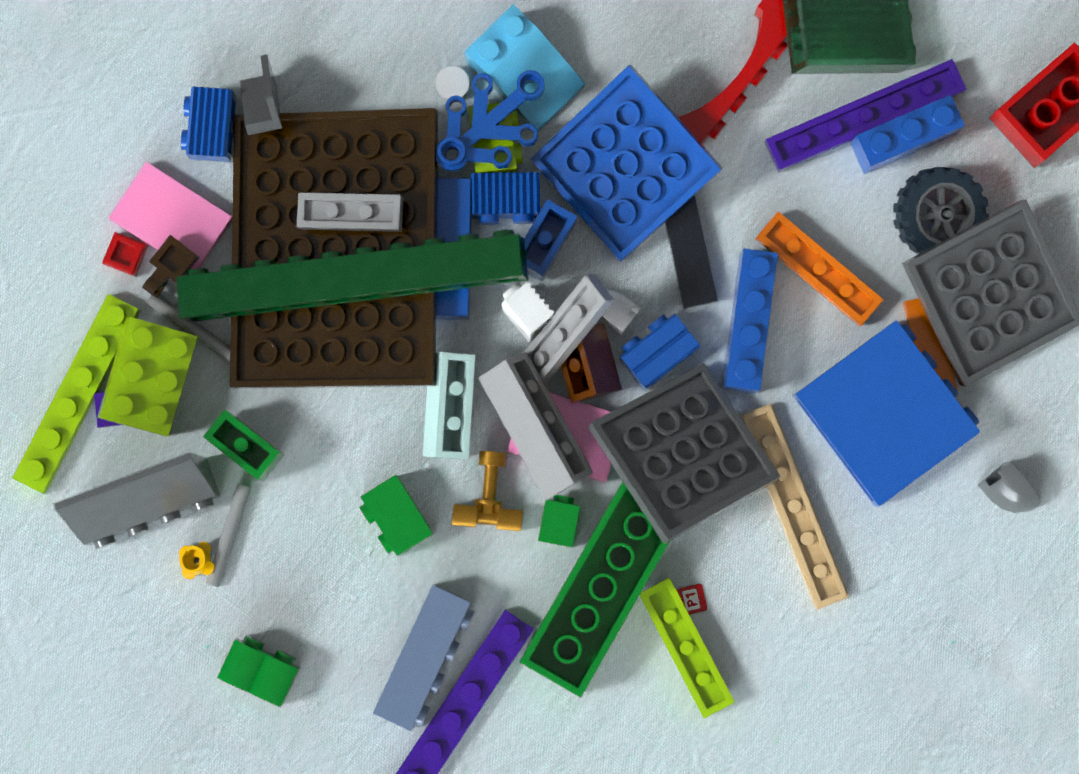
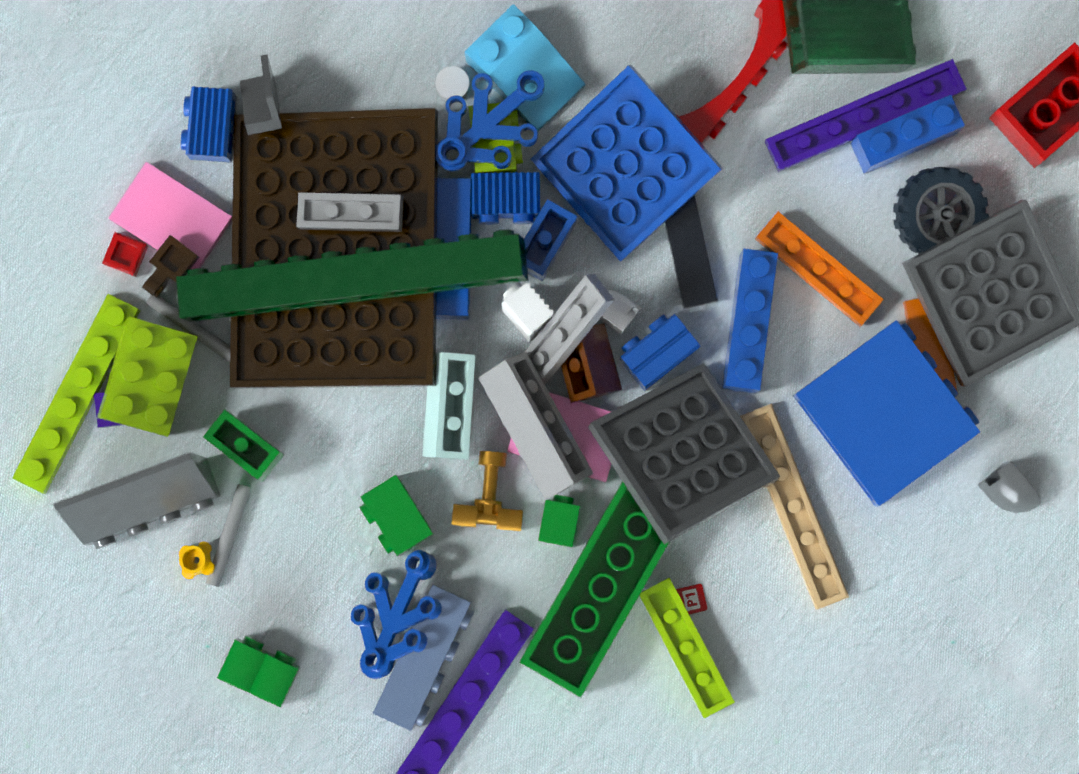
none -> blue plant [351,550,442,679]

